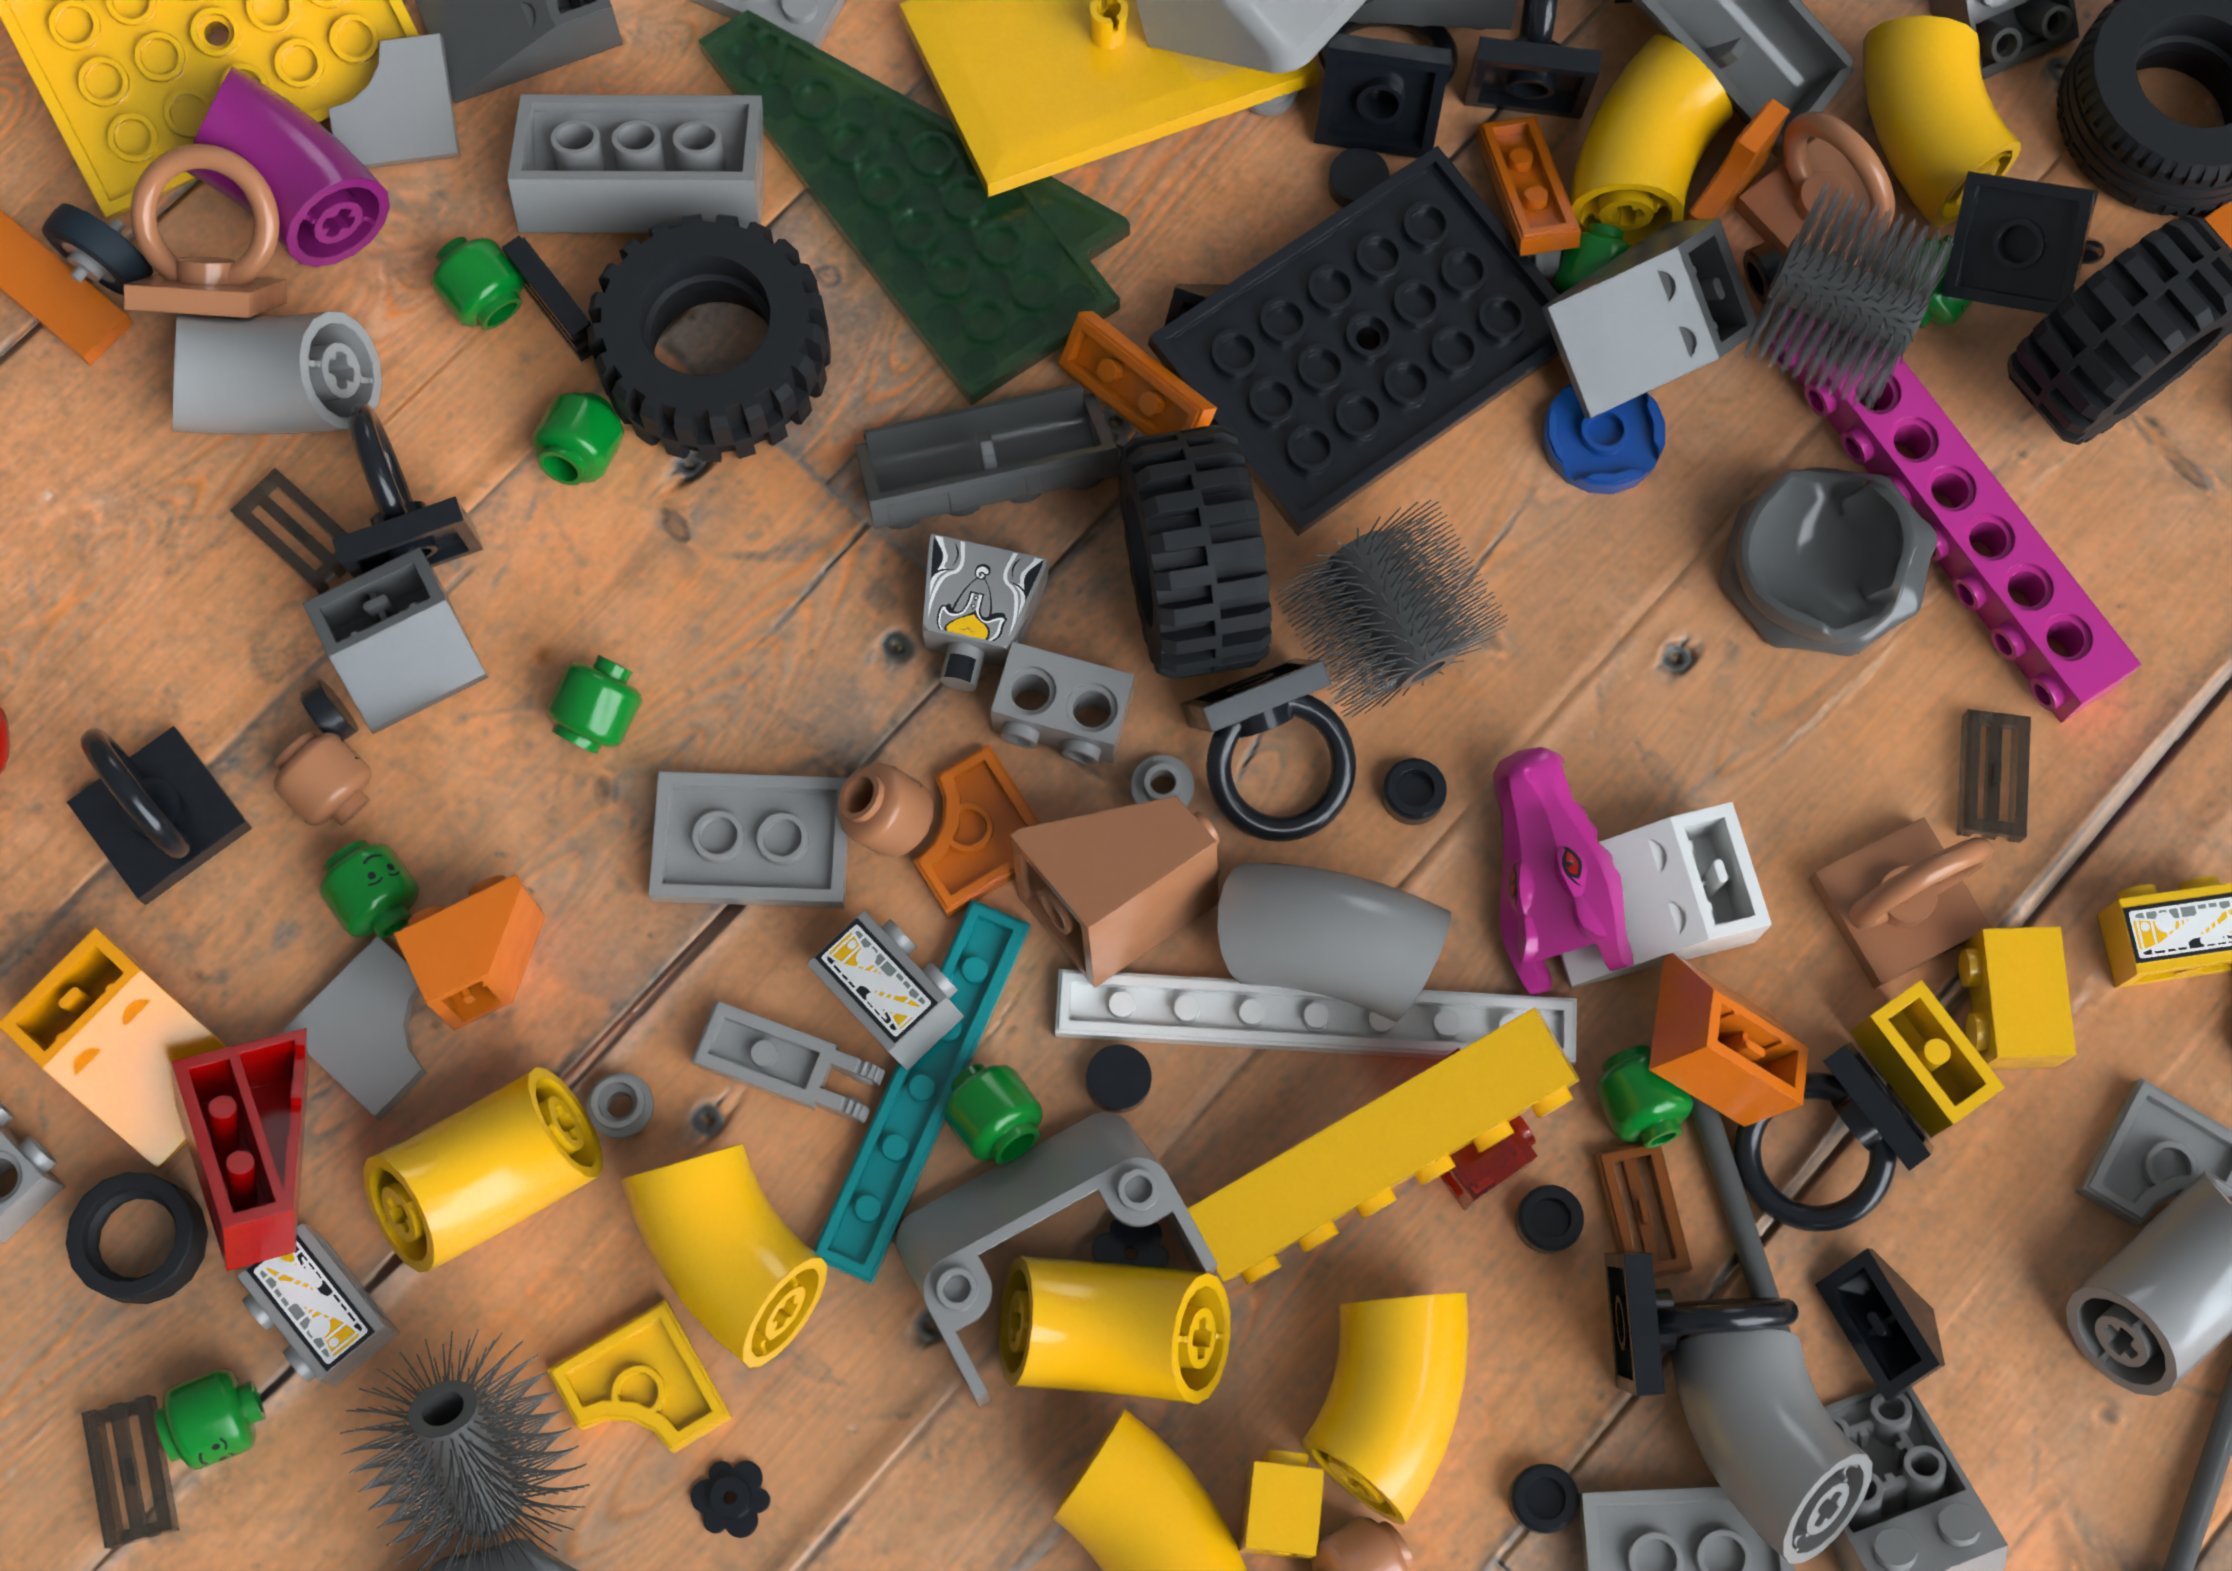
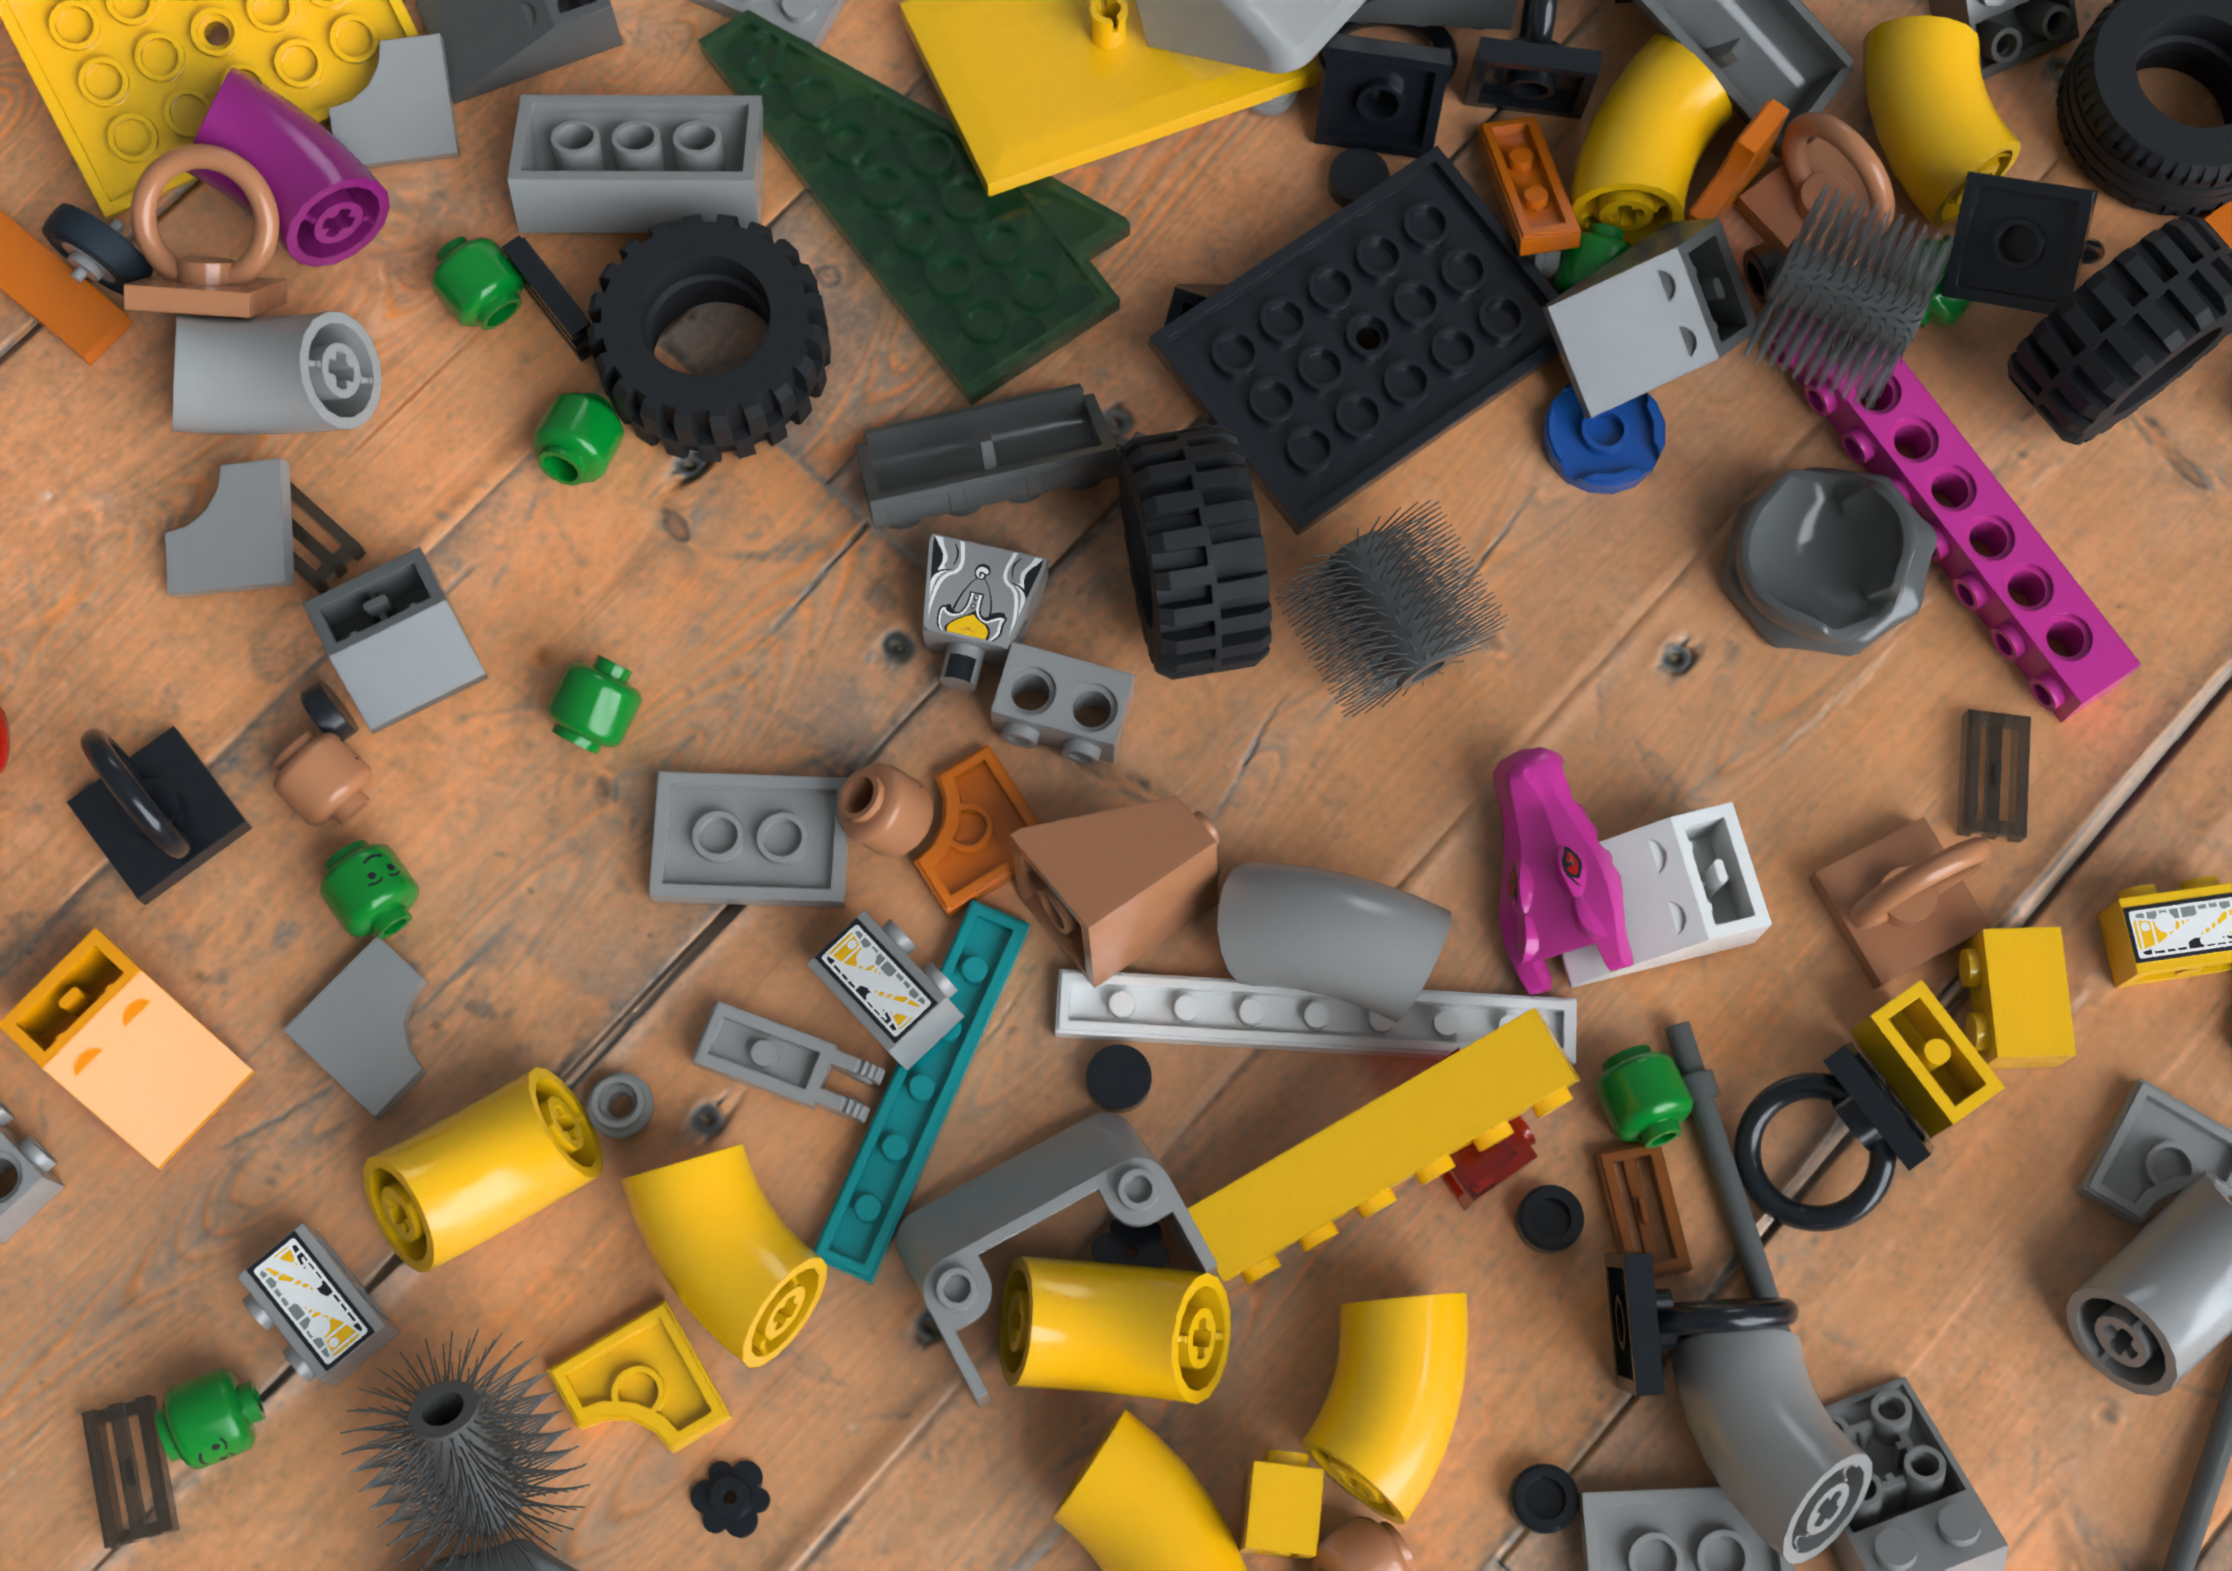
black tyre [65,1172,208,1304] -> none
red wedge [171,1028,309,1271] -> none
black tile [332,403,484,578] -> none
orange slope [394,874,545,1031] -> none
green head [944,1064,1043,1165] -> none
orange tile [1057,311,1217,436] -> none
light grey plate [1131,755,1194,807] -> none
black tile [1180,658,1356,842] -> none
black tile [1381,758,1447,825] -> none
orange slope [1649,953,1809,1127] -> none
black slope [1815,1248,1945,1401] -> none
none -> light grey tile [165,458,295,598]

